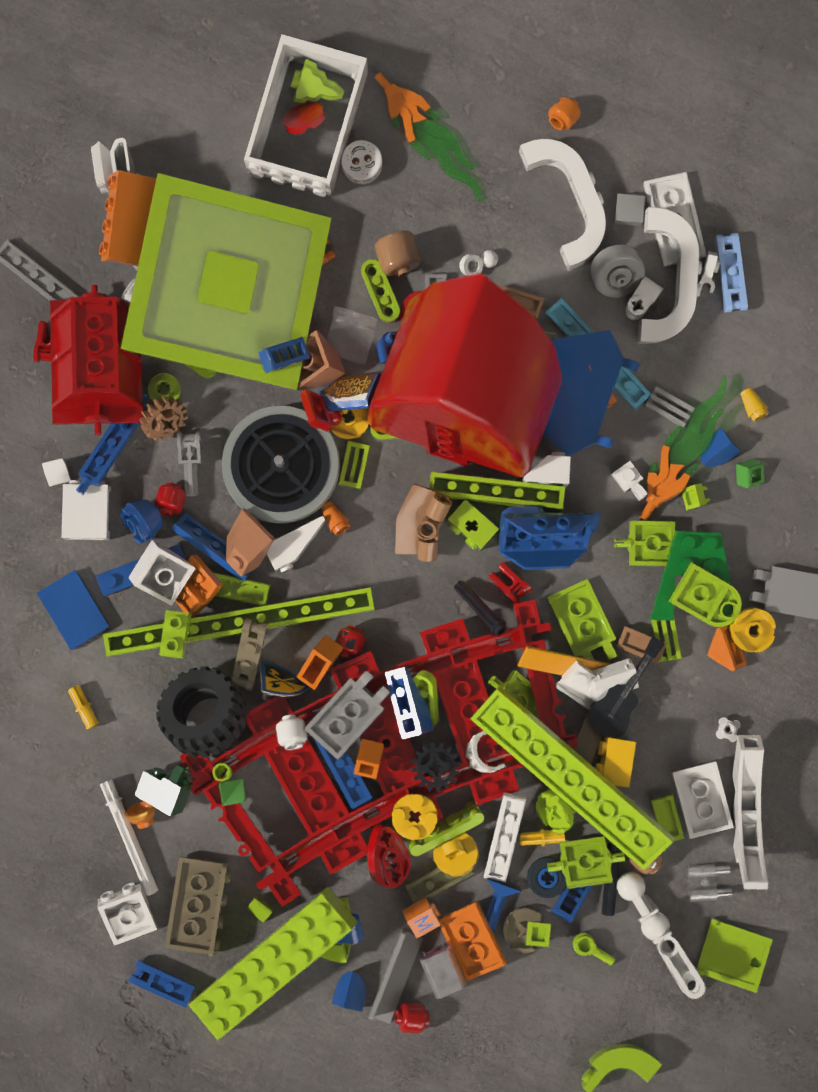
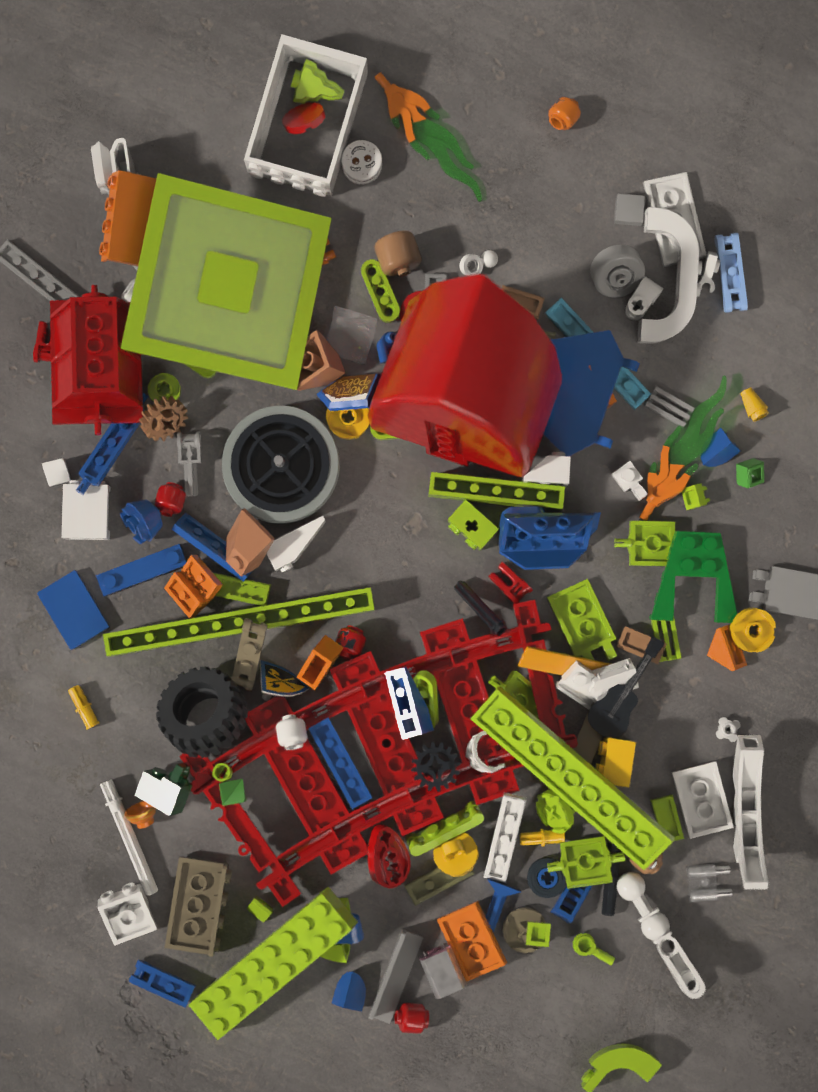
white slope [128,540,195,606] -> none
lime brick [159,610,192,659] -> none
blue slope [258,337,310,373] -> none
red plate [300,389,342,432] -> none
light grey tile [304,671,390,760] -> none
orange cone [321,501,350,536] -> none
lime tile [339,441,370,490] -> none
orange brick [354,739,384,779] -> none
yellow plate [392,794,437,840] -> none
medium nougat panel [395,484,452,562] -> none
orange brick [402,897,440,938] -> none
white arch [519,139,606,271] -> none
lime tile [669,563,742,627] -> none
lime container [696,918,773,993] -> none

